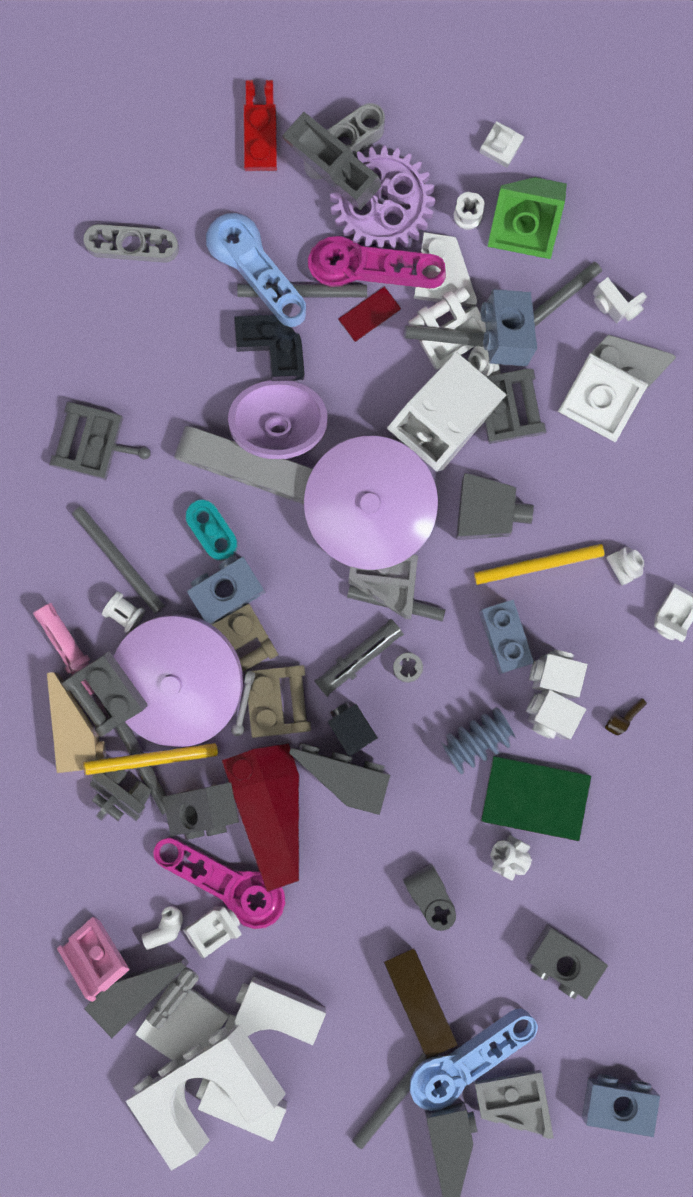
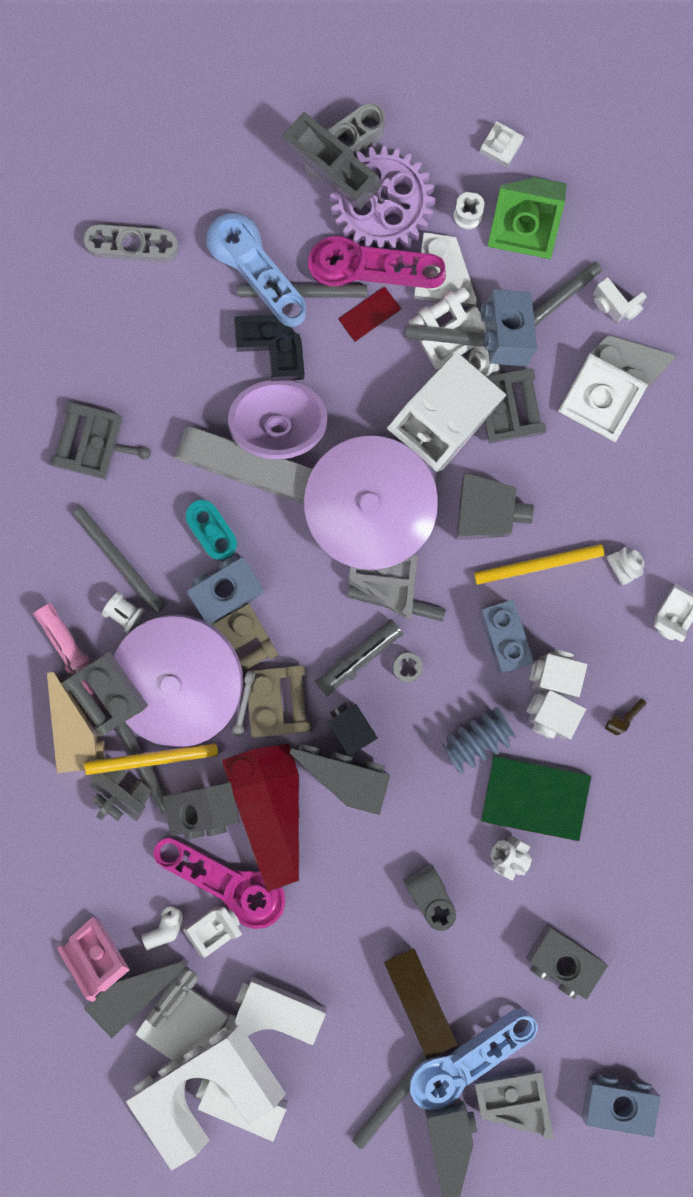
red hinge [244,80,277,171] -> none

